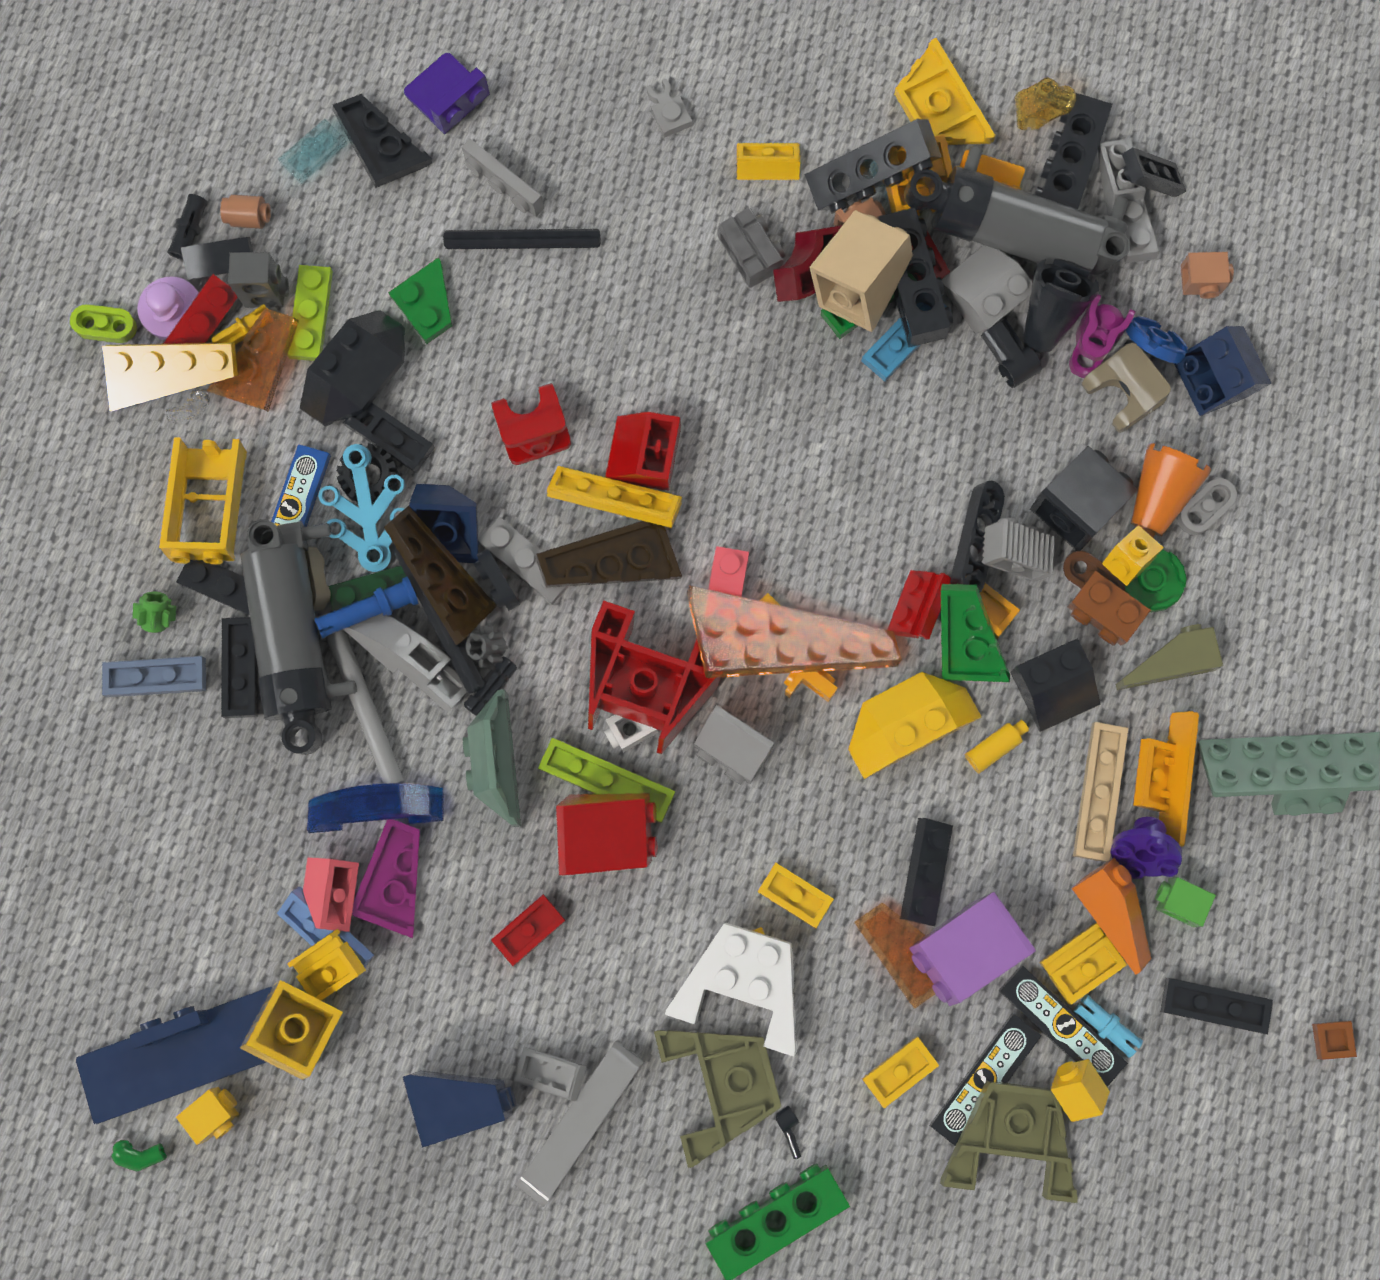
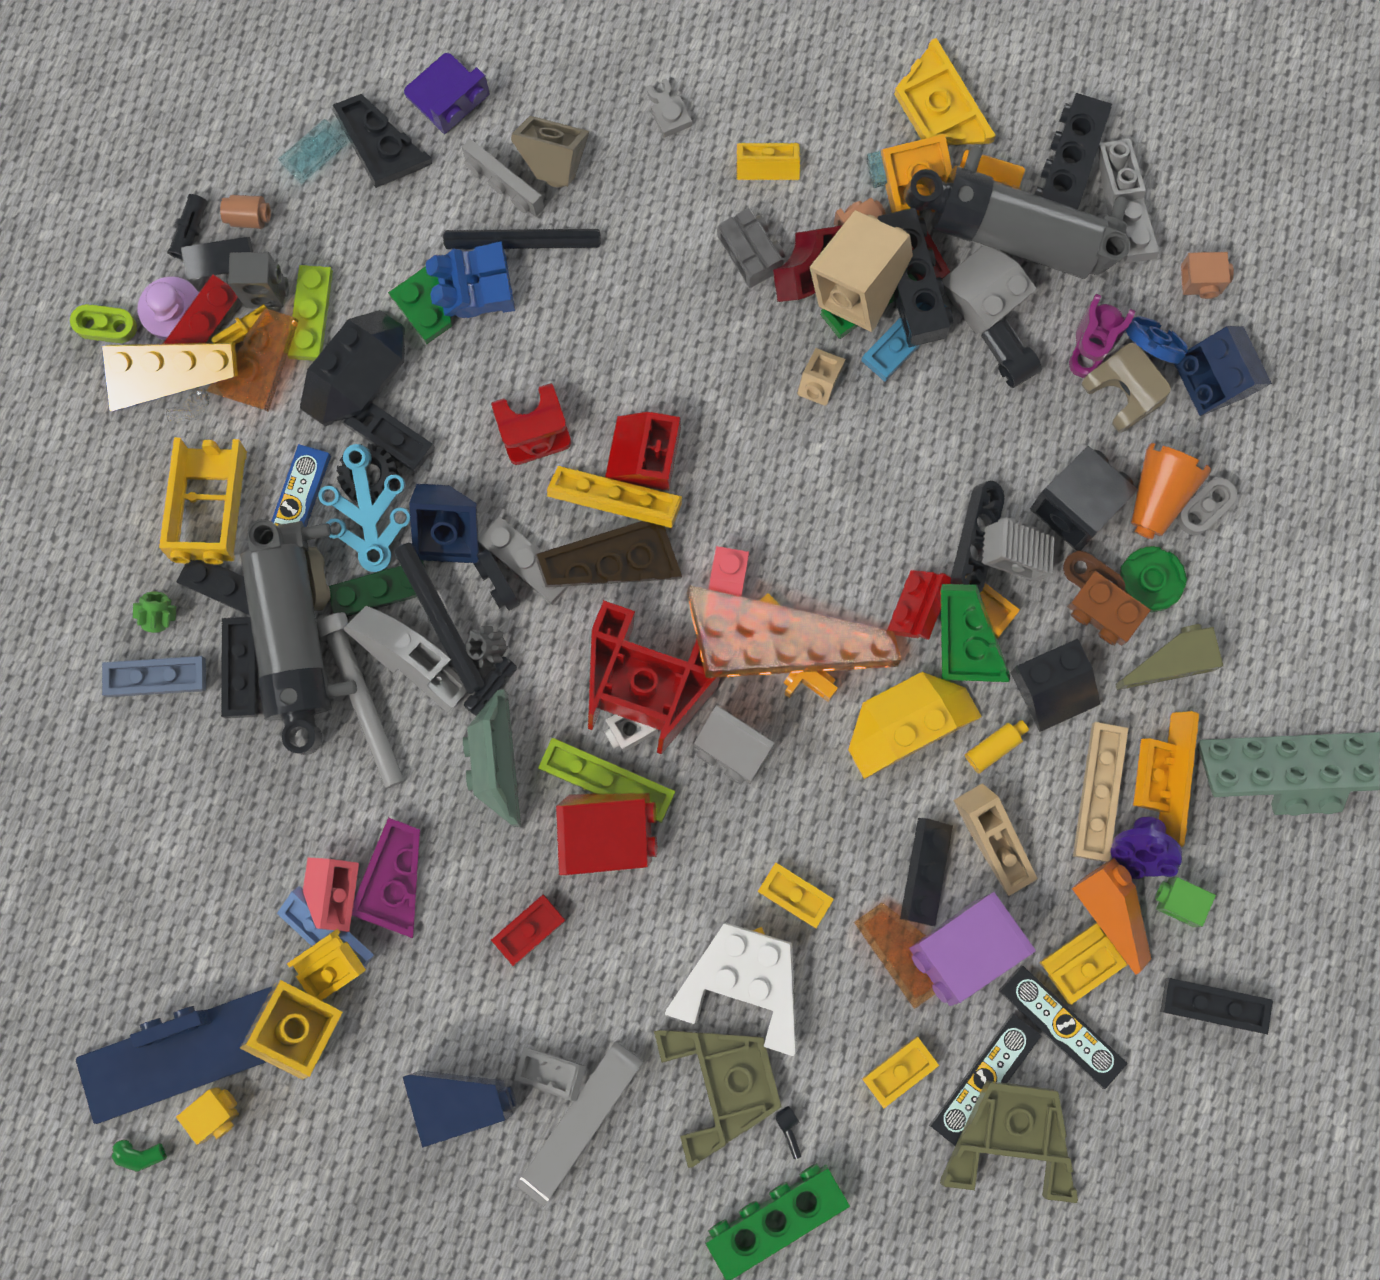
clear blue slope [307,783,444,833] -> none
blue pin [314,576,419,639] -> none
dark brown wing [384,506,497,645] -> none
black brick [805,119,942,214] -> none
clear yellow piece [1015,77,1076,130] -> none
black cone [1023,259,1099,353] -> none
yellow brick [1050,1059,1110,1122] -> none
medium azure pin [1073,994,1143,1058] -> none
yellow brick [1102,525,1164,586] -> none
black plate [1122,147,1186,197] -> none
dark orange plate [1312,1021,1357,1060] -> none
none -> blue hips [425,242,515,318]
none -> dark tan slope [511,116,589,187]
none -> tan bracket [797,348,846,406]
none -> tan slope [953,783,1038,896]

